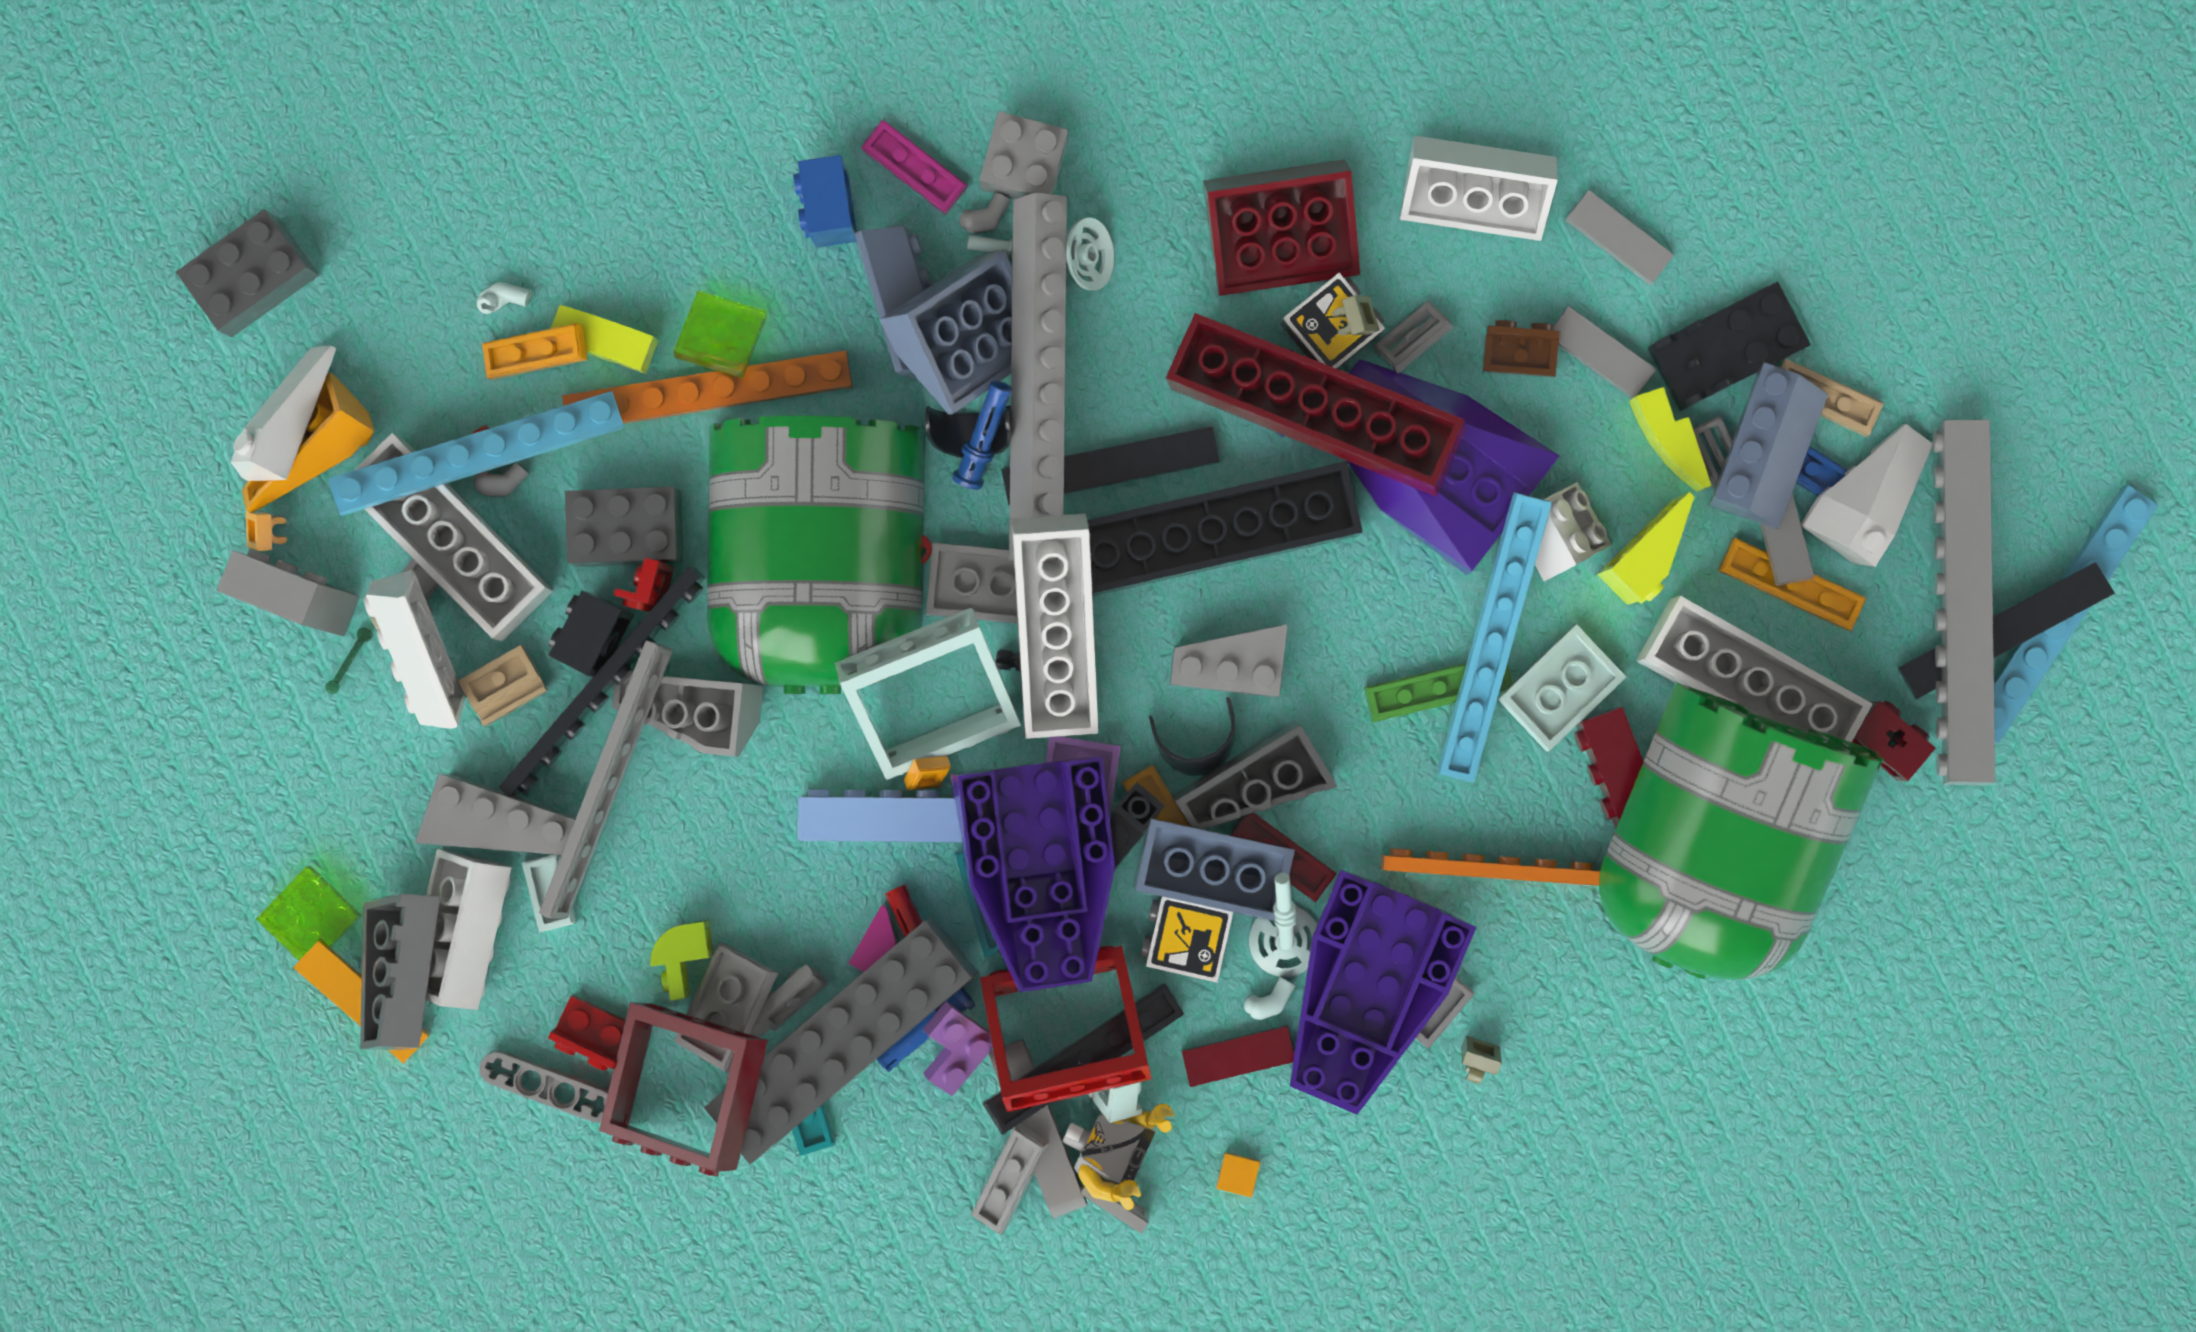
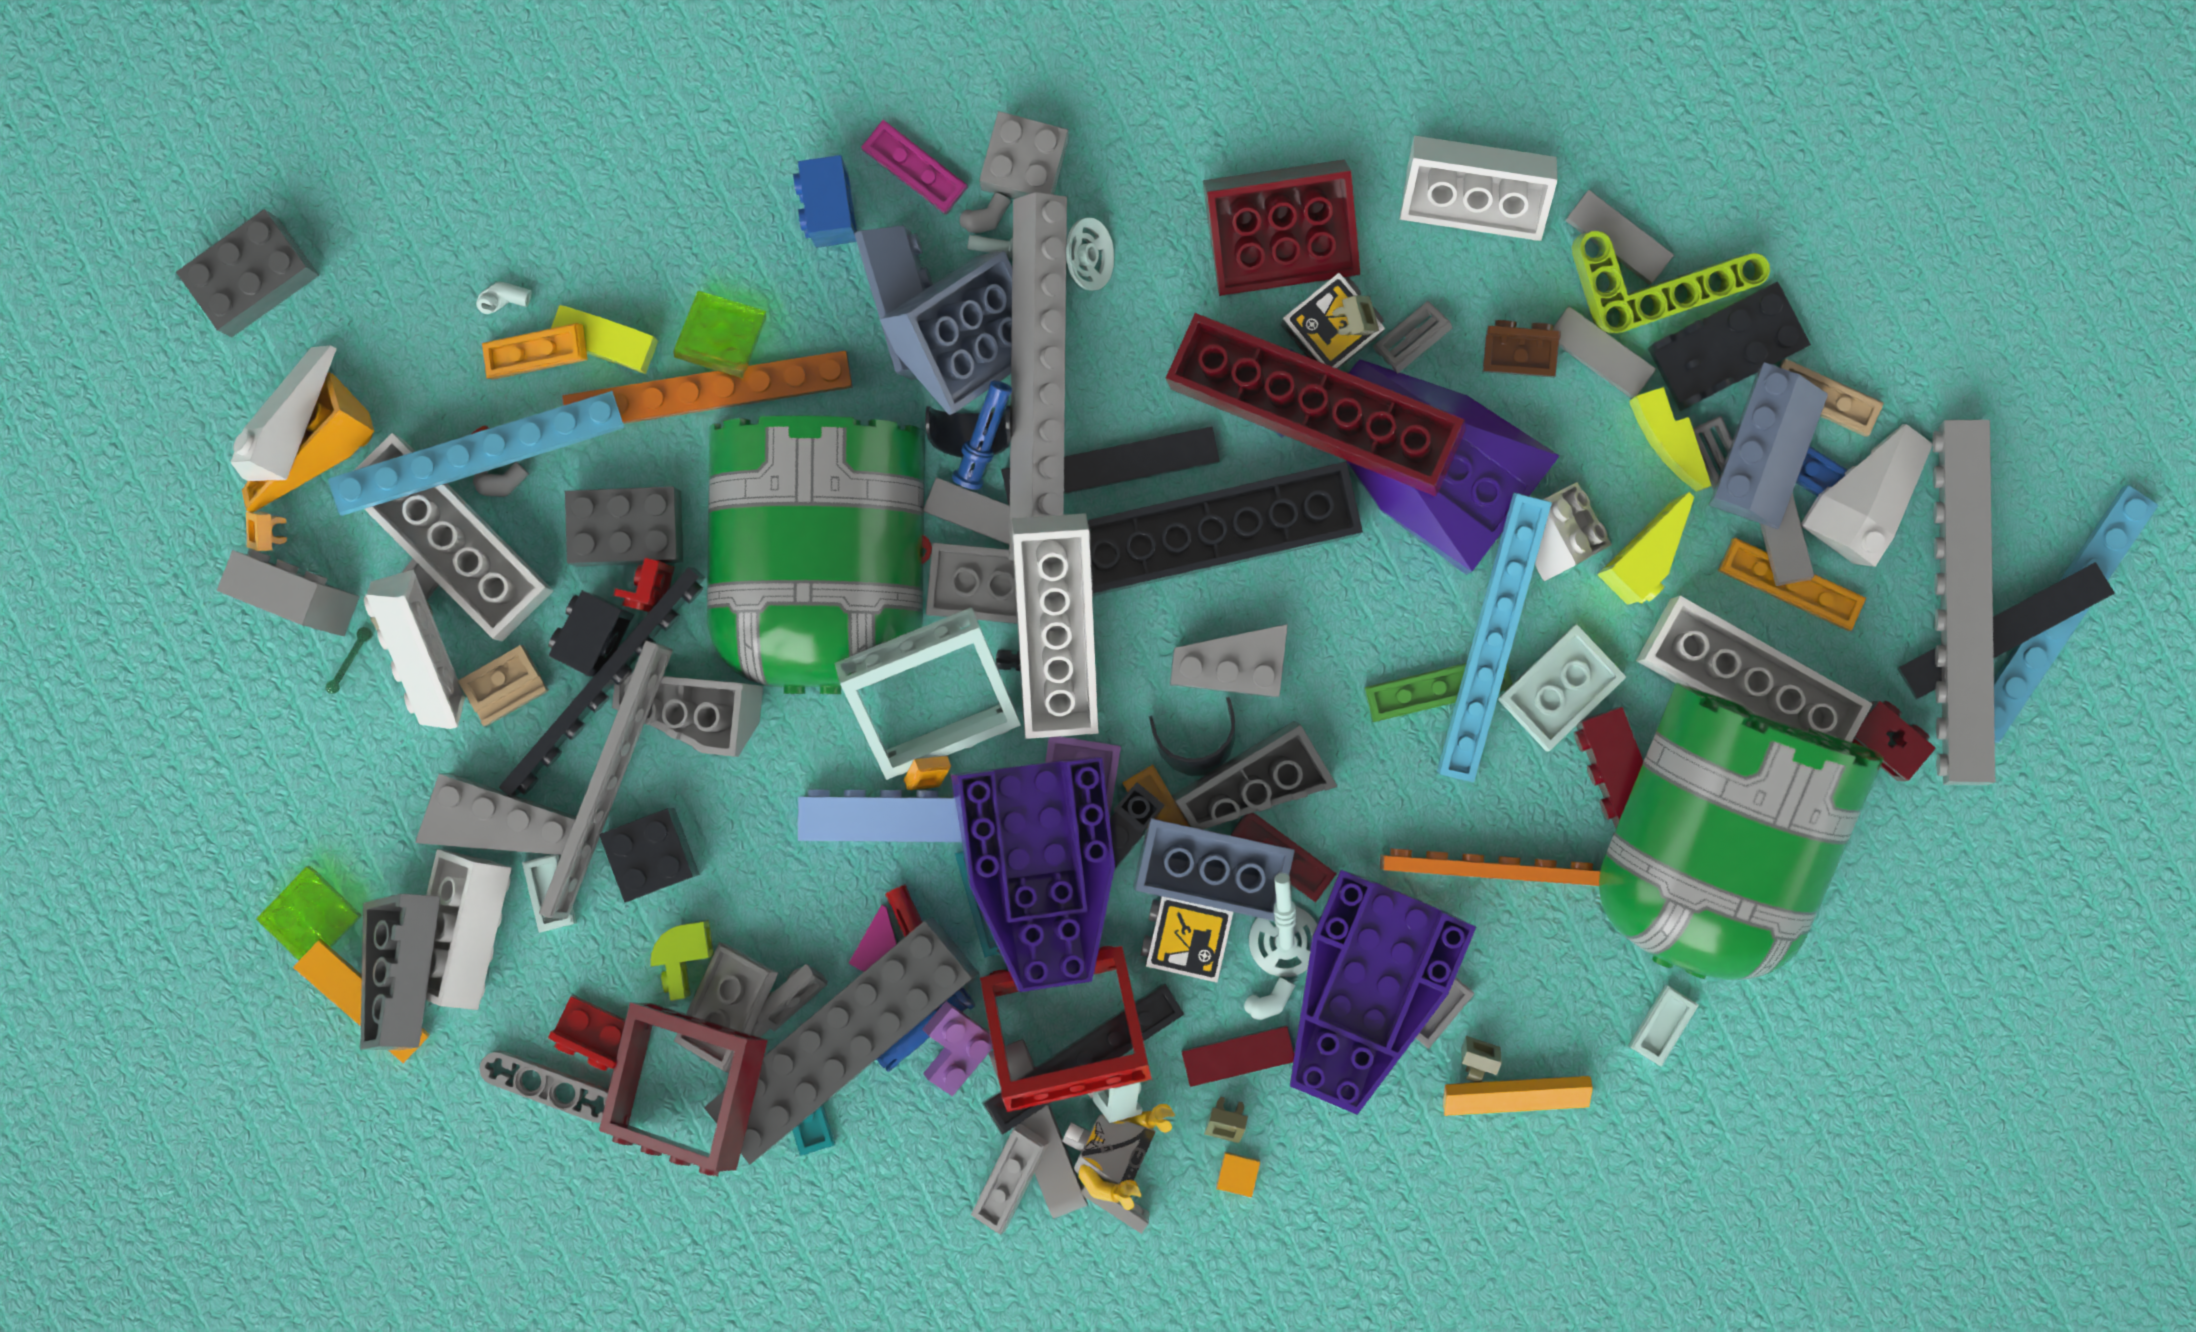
none -> black brick [599,808,700,903]
none -> light grey tile [923,477,1010,545]
none -> olive tile [1204,1097,1248,1143]
none -> light orange tile [1443,1076,1593,1116]
none -> lime beam [1571,231,1770,333]
none -> light aqua tile [1628,985,1699,1067]

